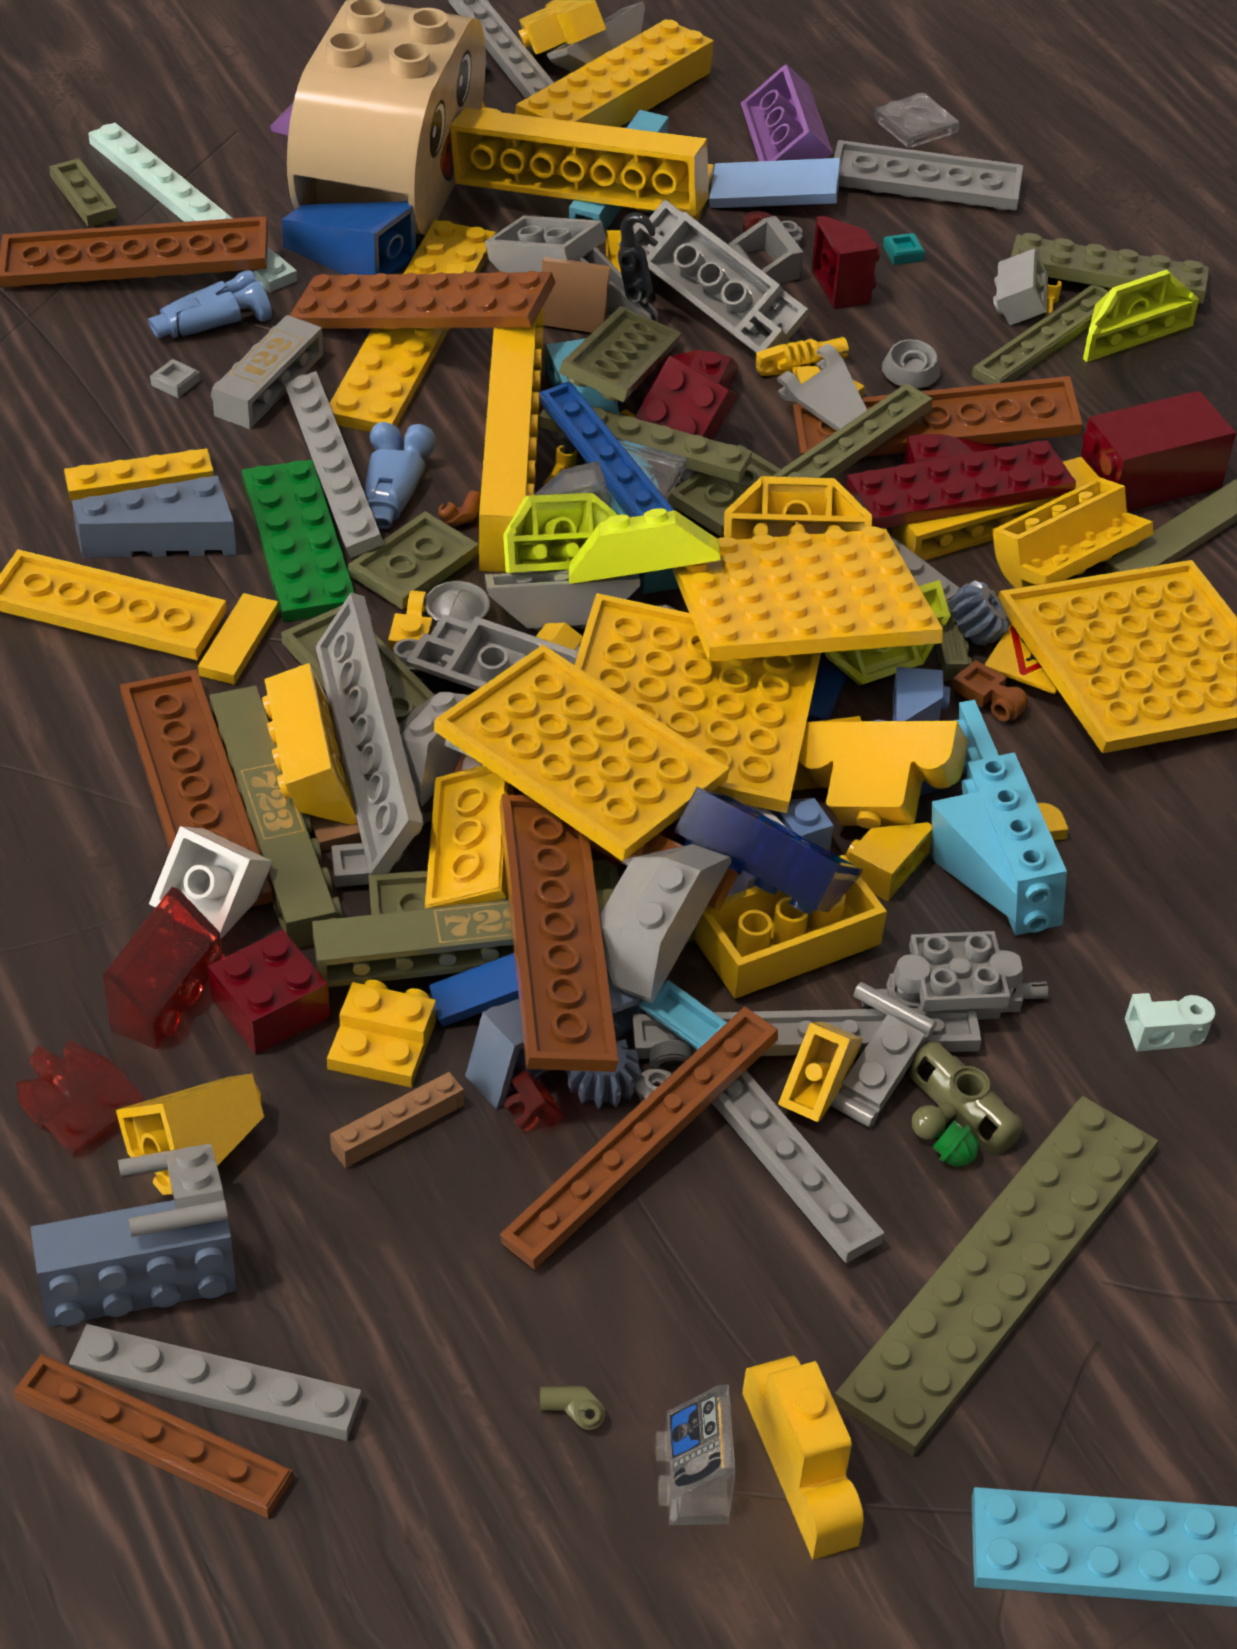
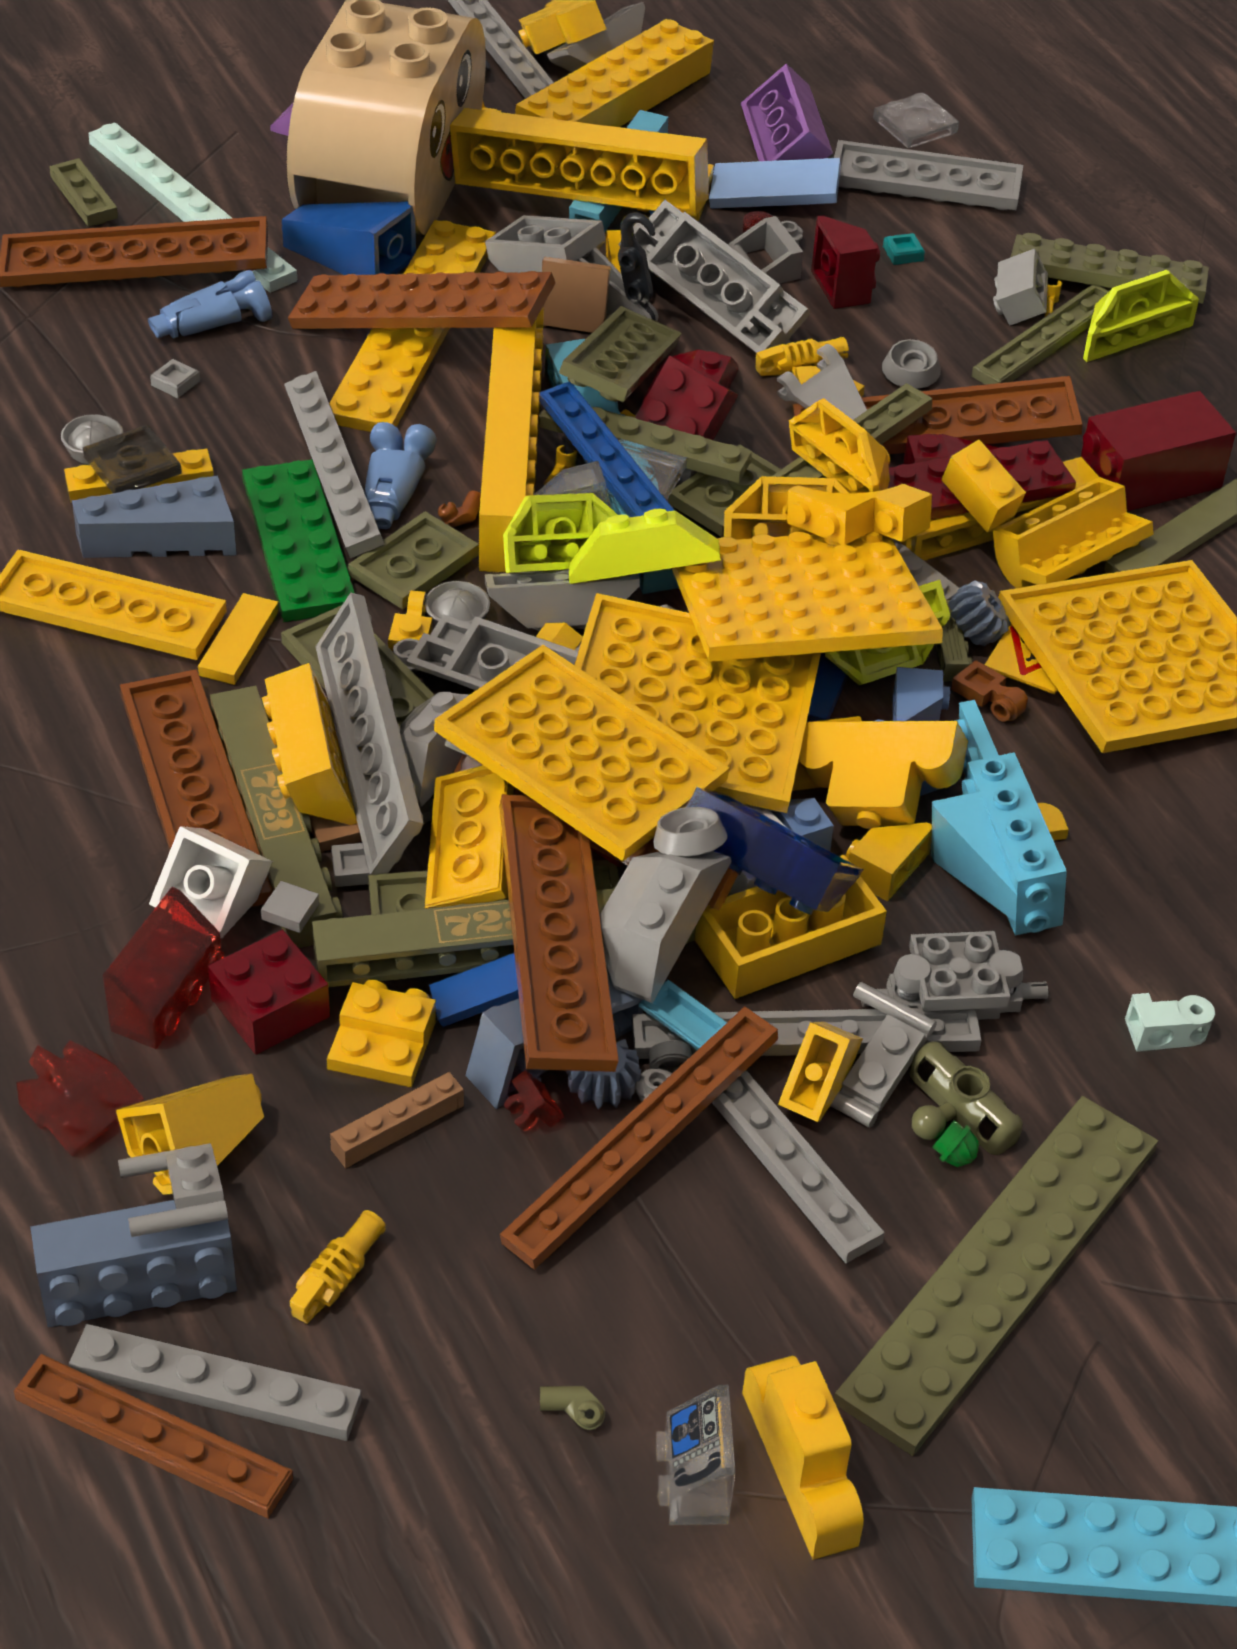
light grey brick [211,315,323,429] -> none
none -> light grey hat [61,414,123,464]
none -> clear smoke tile [83,424,182,493]
none -> light grey tile [261,881,319,933]
none -> yellow hinge [290,1210,387,1324]
none -> light grey hat [653,807,728,857]
none -> yellow arch [787,484,932,545]
none -> yellow wedge [789,398,890,493]
none -> yellow brick [941,440,1026,533]

